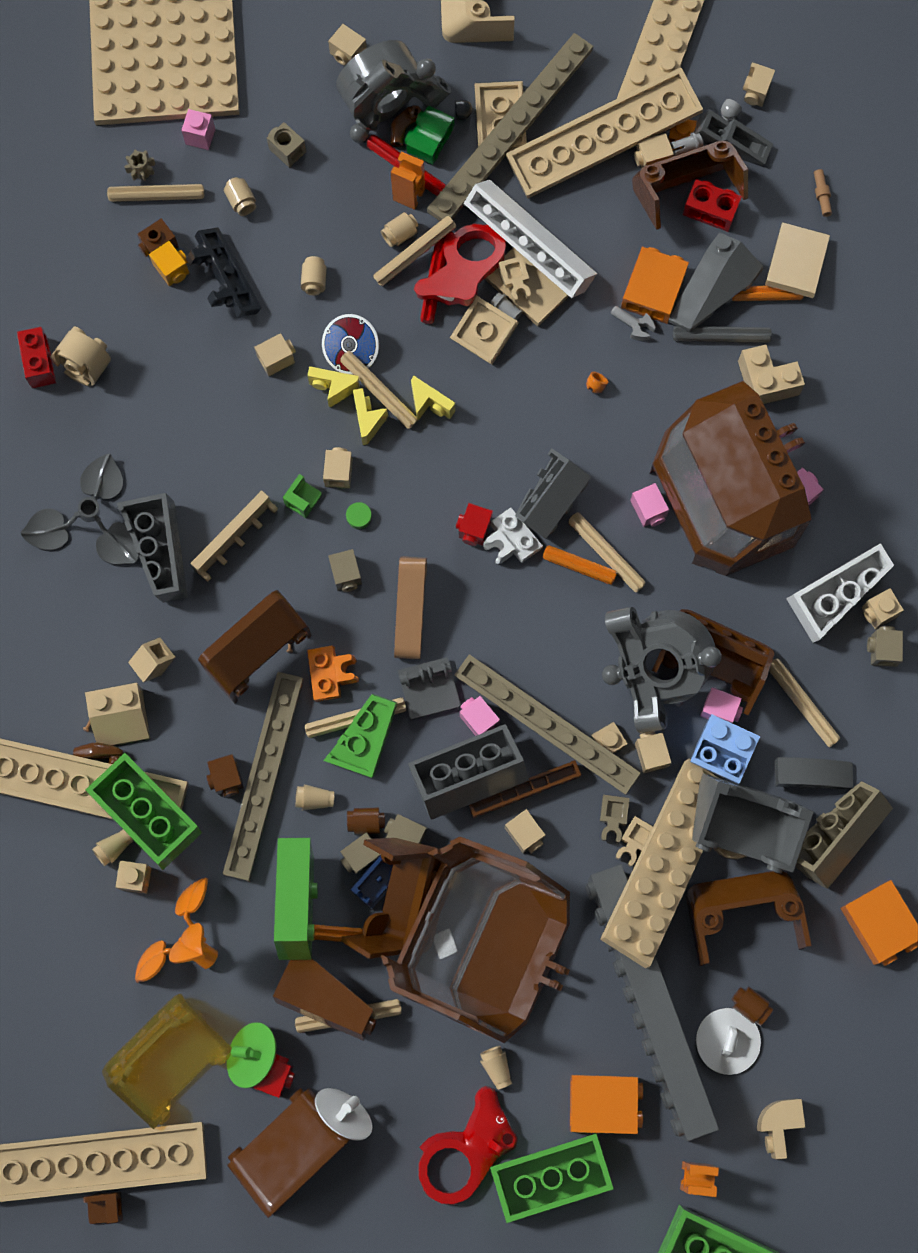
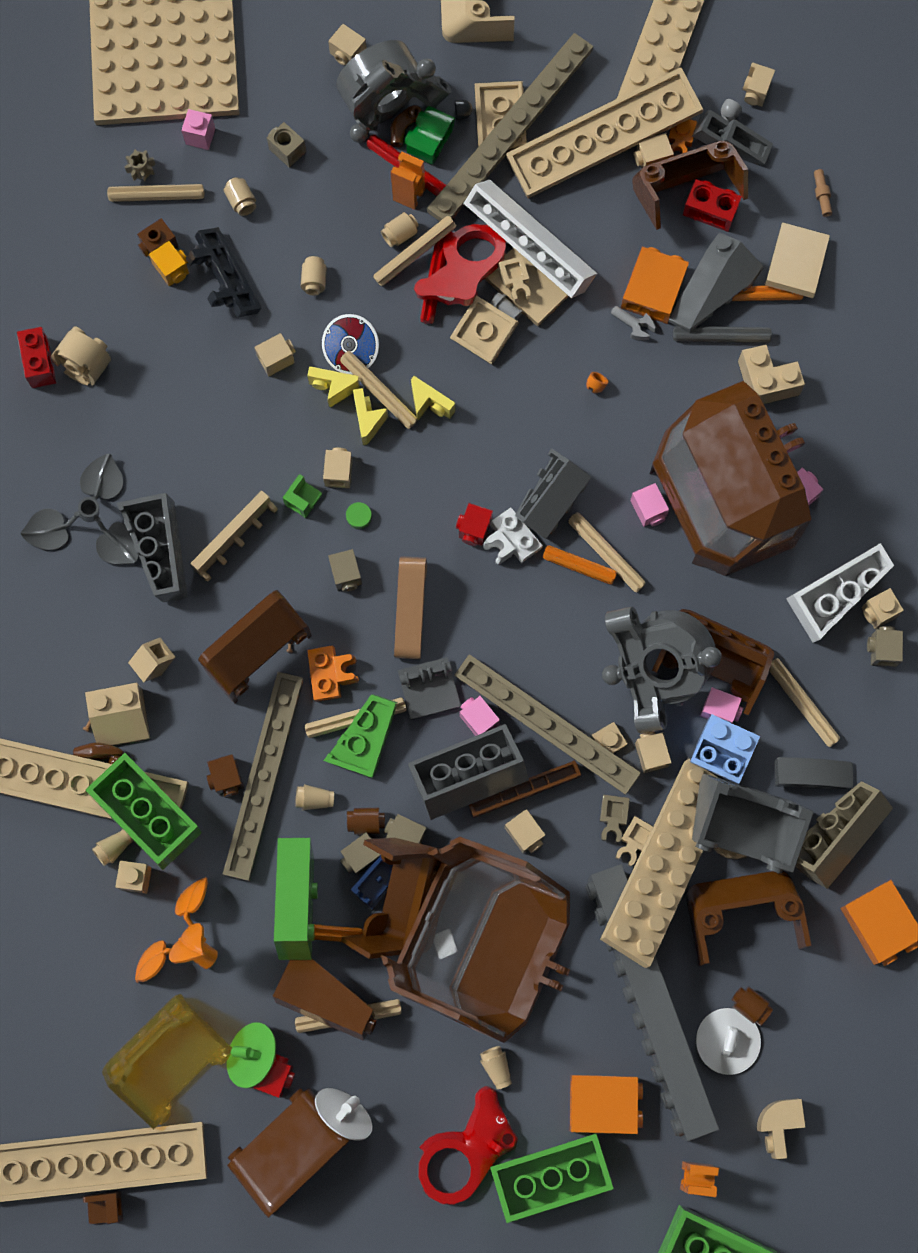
light grey pin [671,132,703,156] -> none

